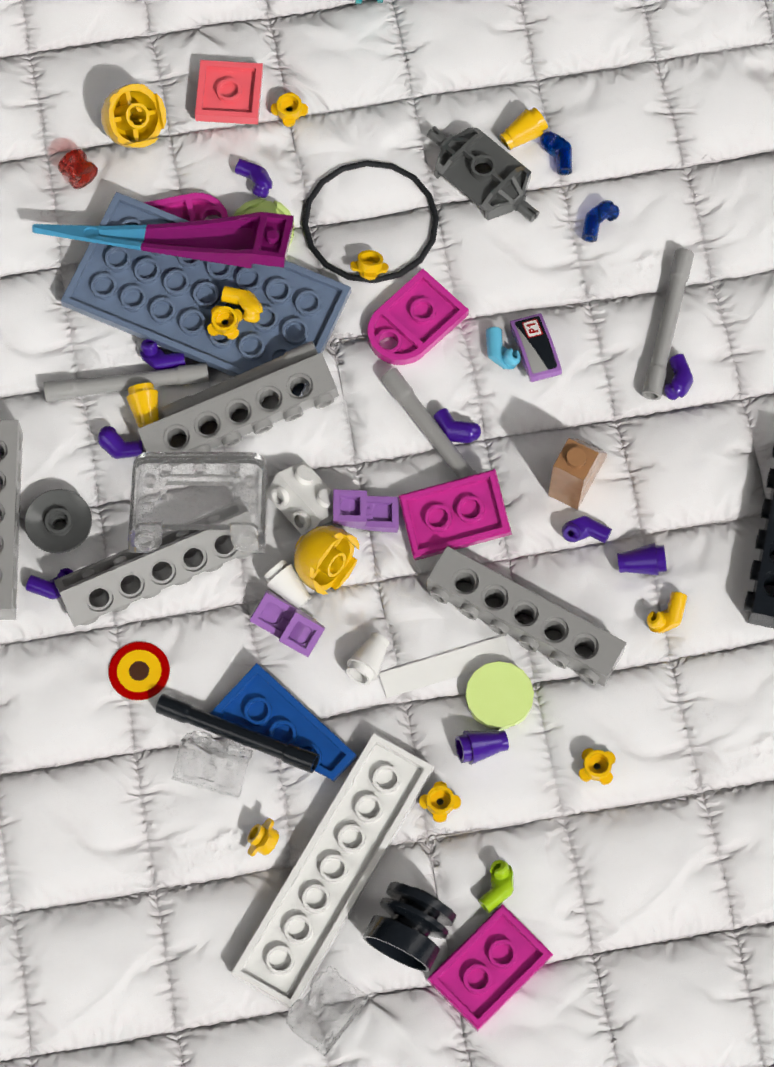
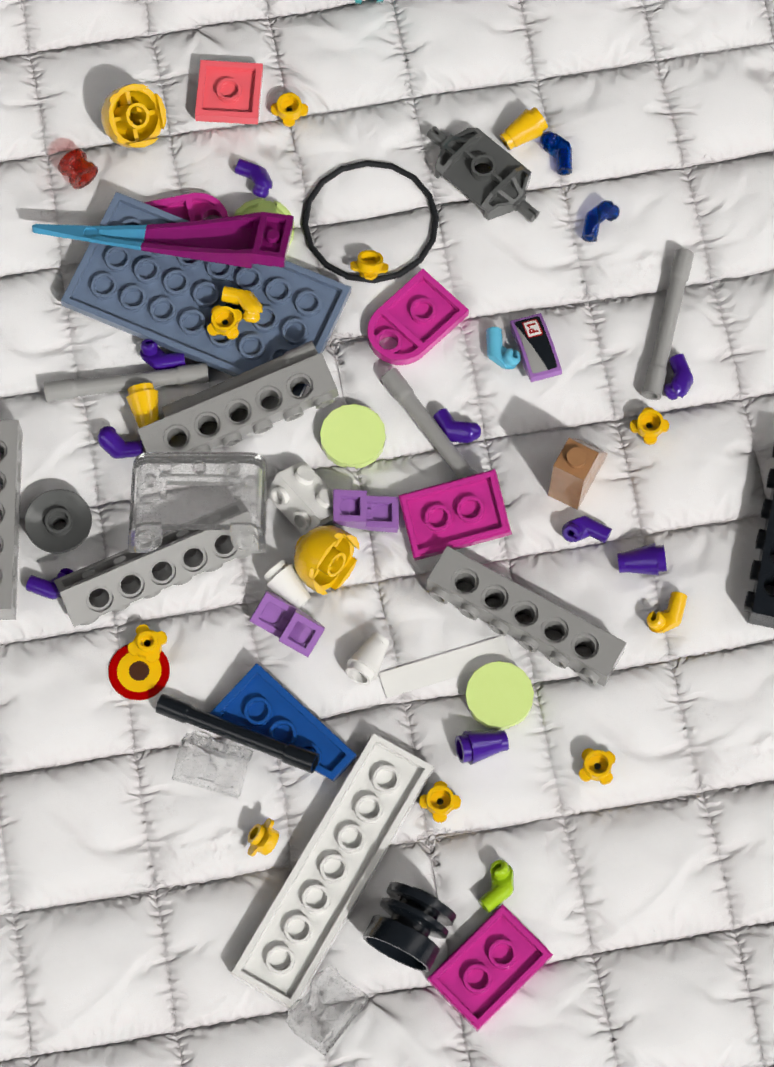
none -> yellow plate [128,624,167,663]
none -> yellowish green tile [320,404,386,469]
none -> yellow plate [630,407,669,445]

